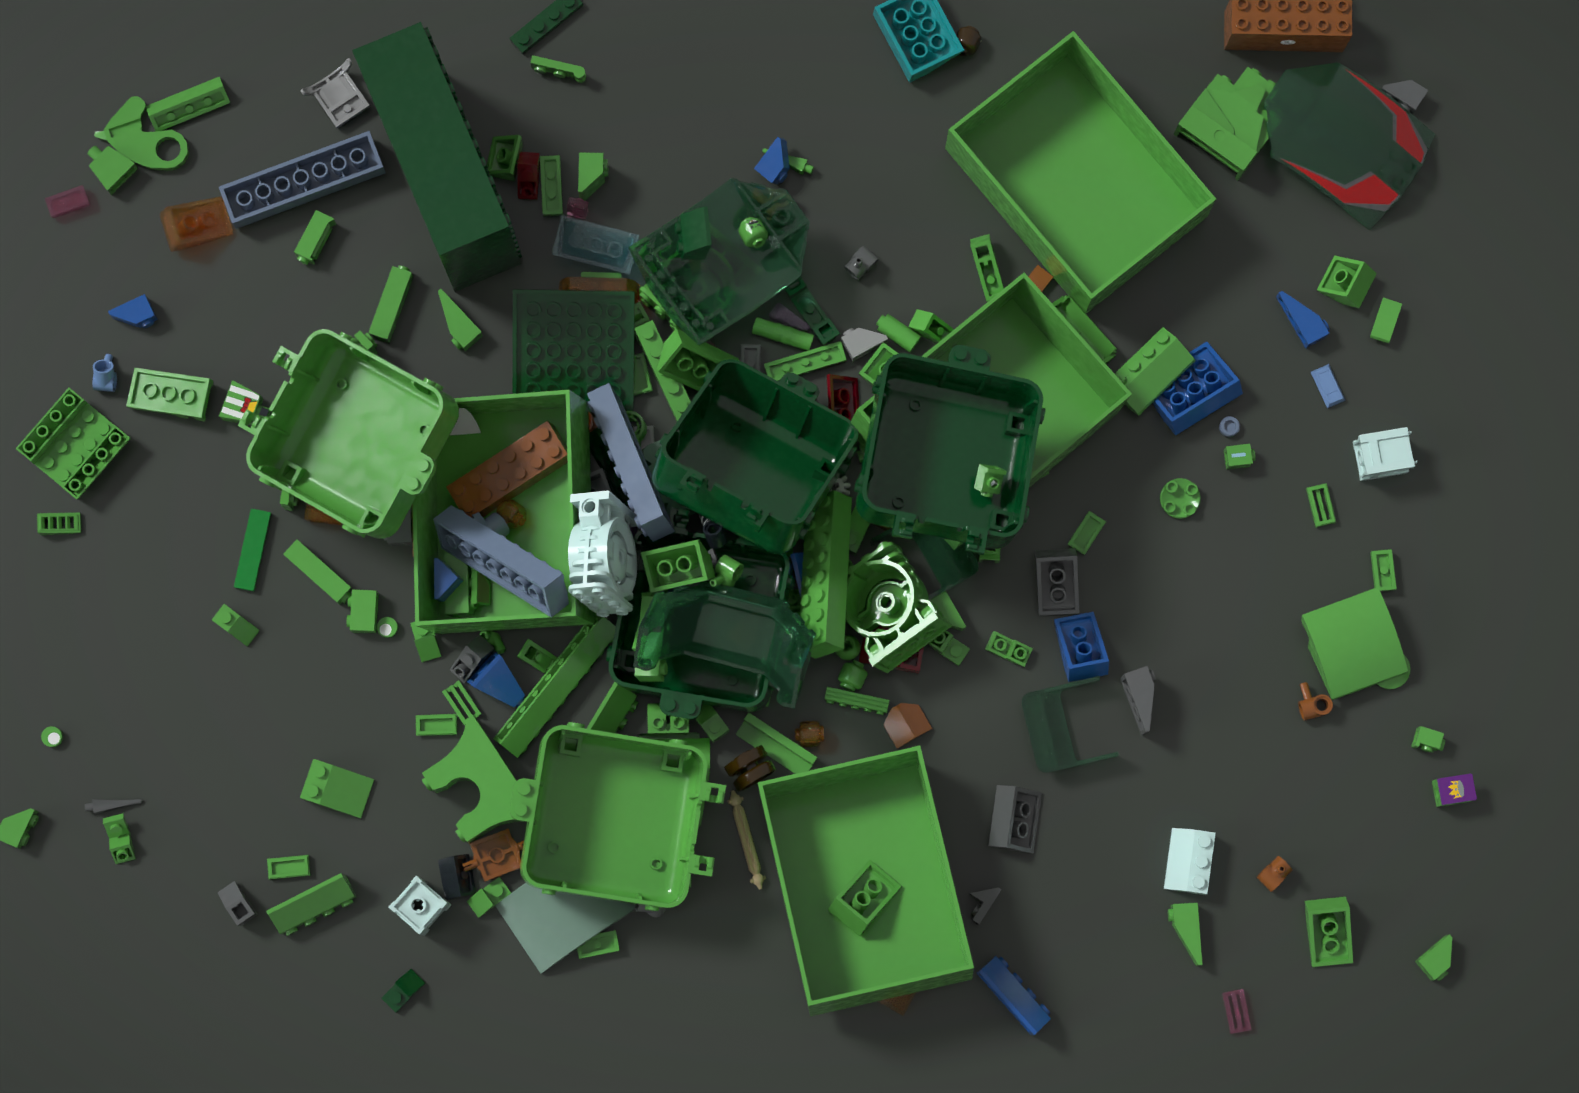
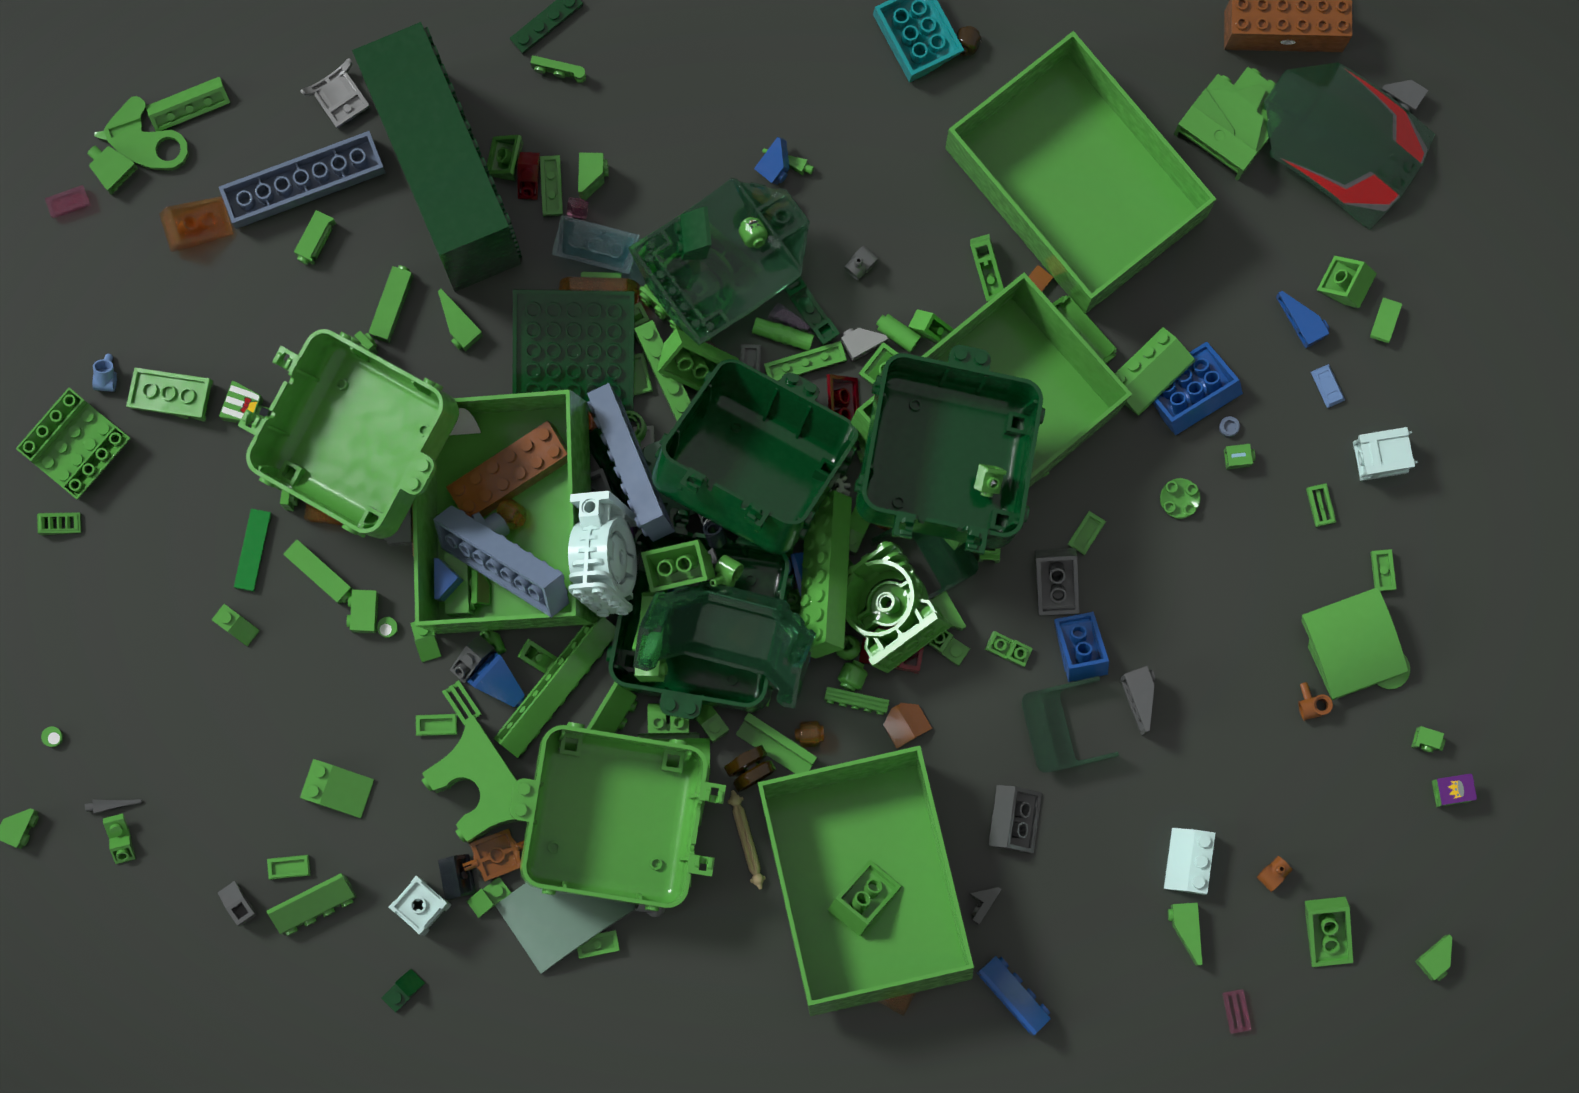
blue slope [108,294,158,328] -> none

